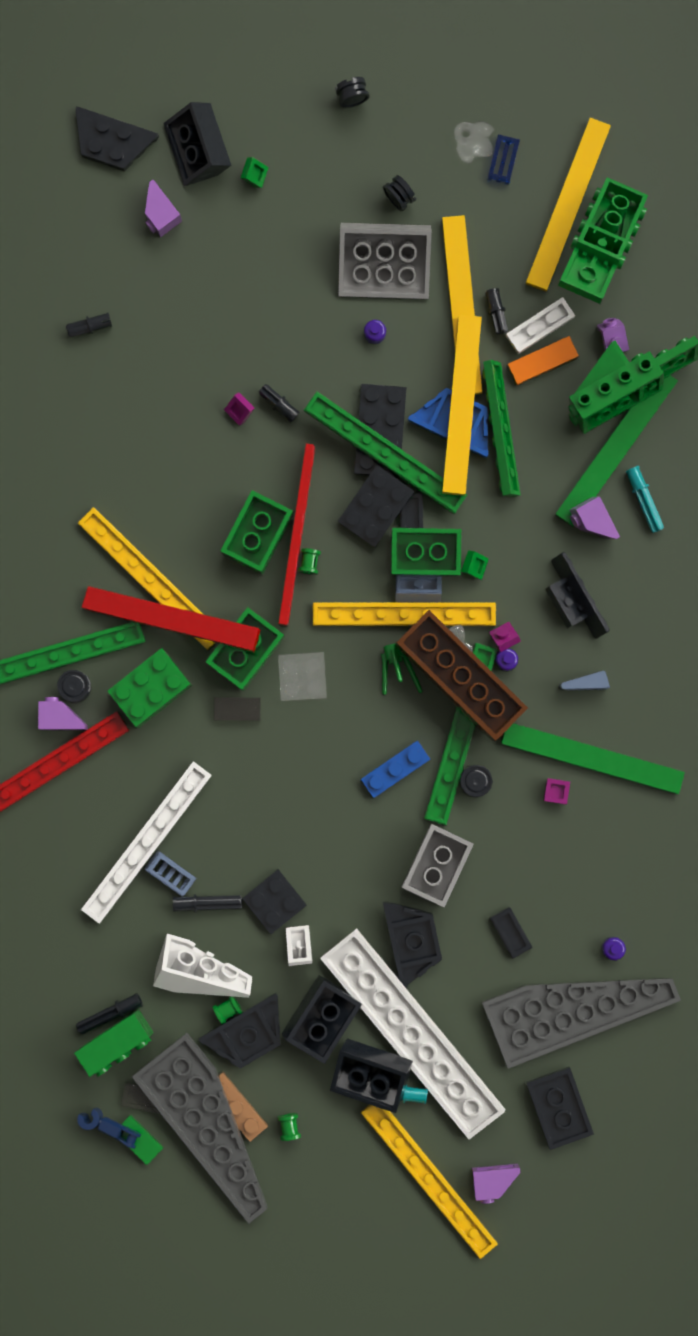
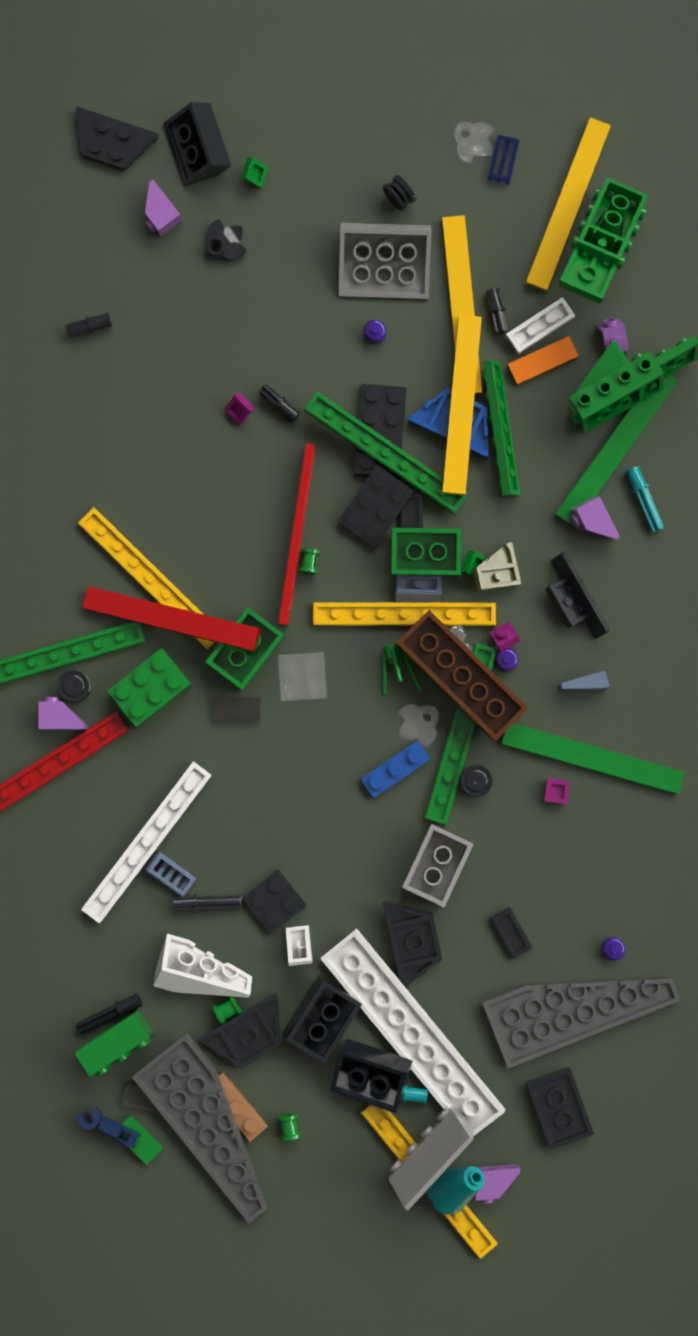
green brick [220,490,294,575] -> none
black wheel [335,77,370,108] -> none
none -> black plate [205,219,247,260]
none -> light grey slope [388,1105,473,1211]
none -> clear plate [399,704,439,748]
none -> teal cone [426,1166,485,1215]
none -> wing [473,542,522,592]

